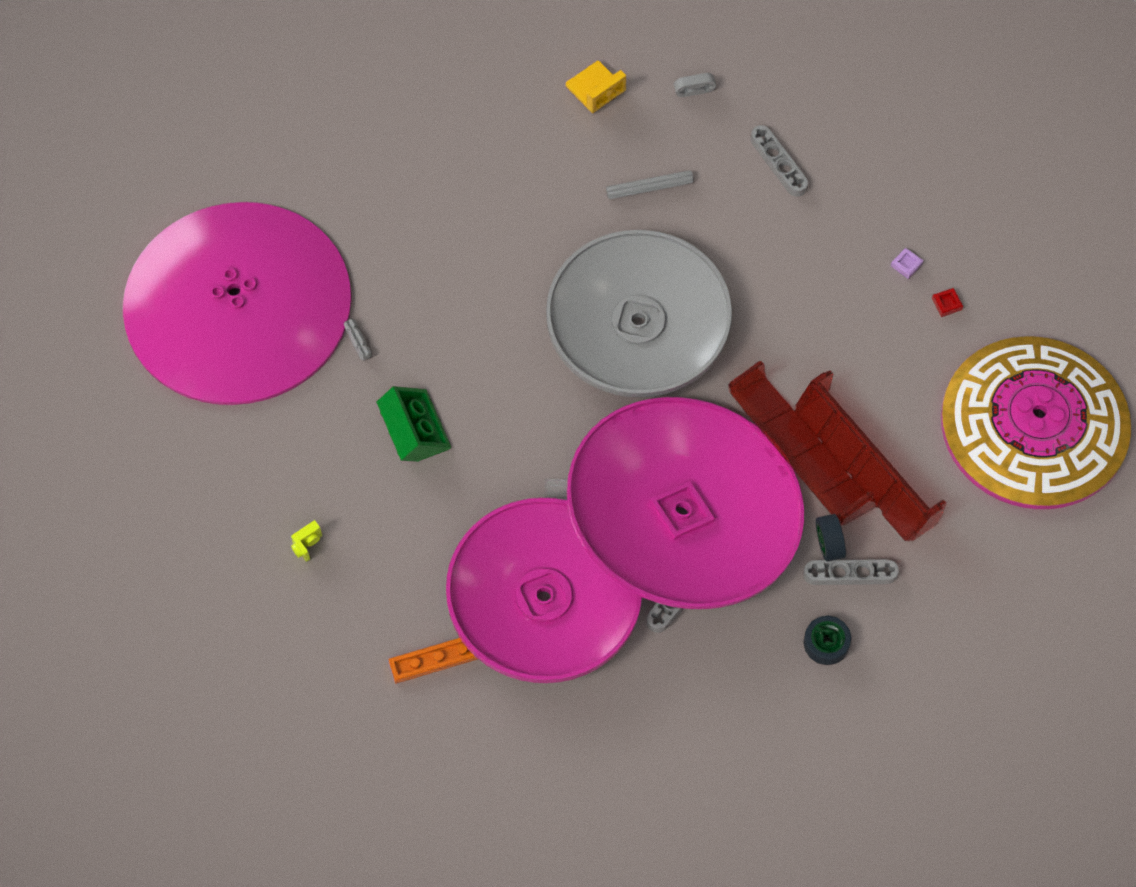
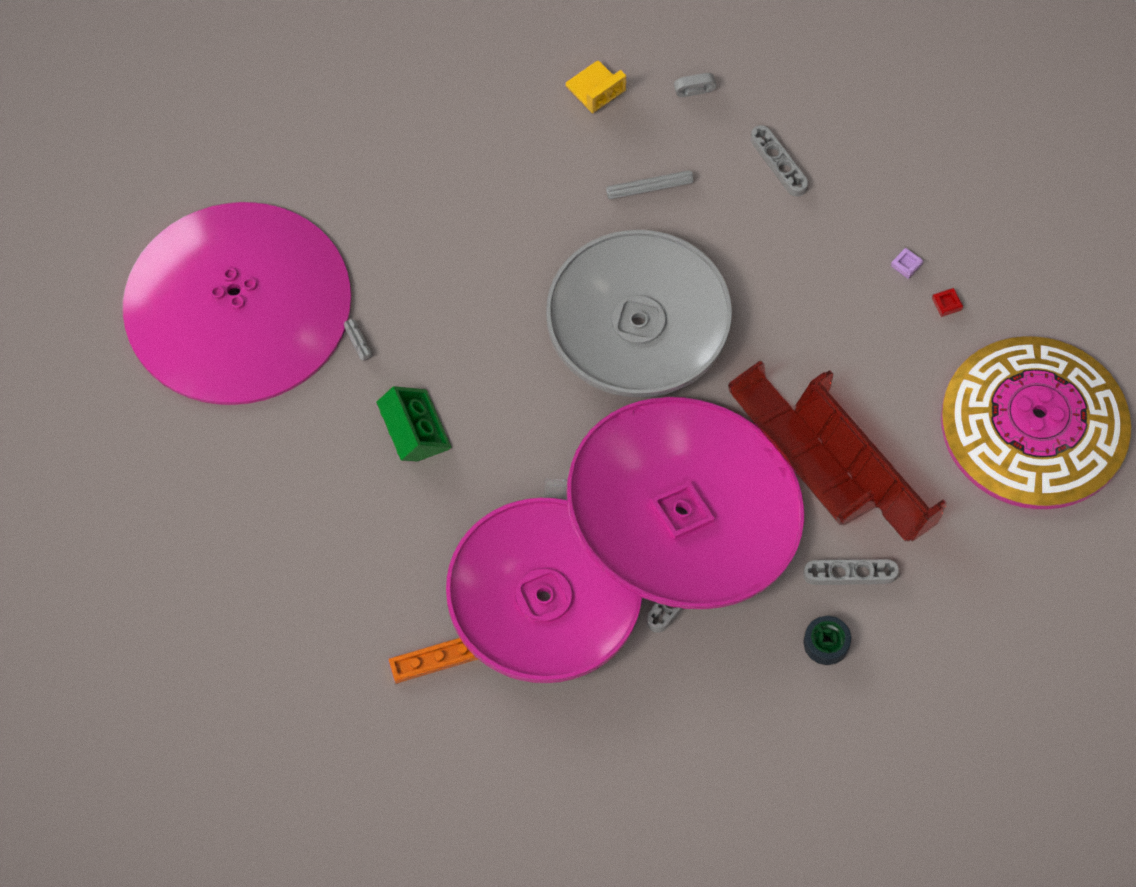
neon yellow bracket [291,520,322,562] -> none
black wheel [816,514,846,562] -> none

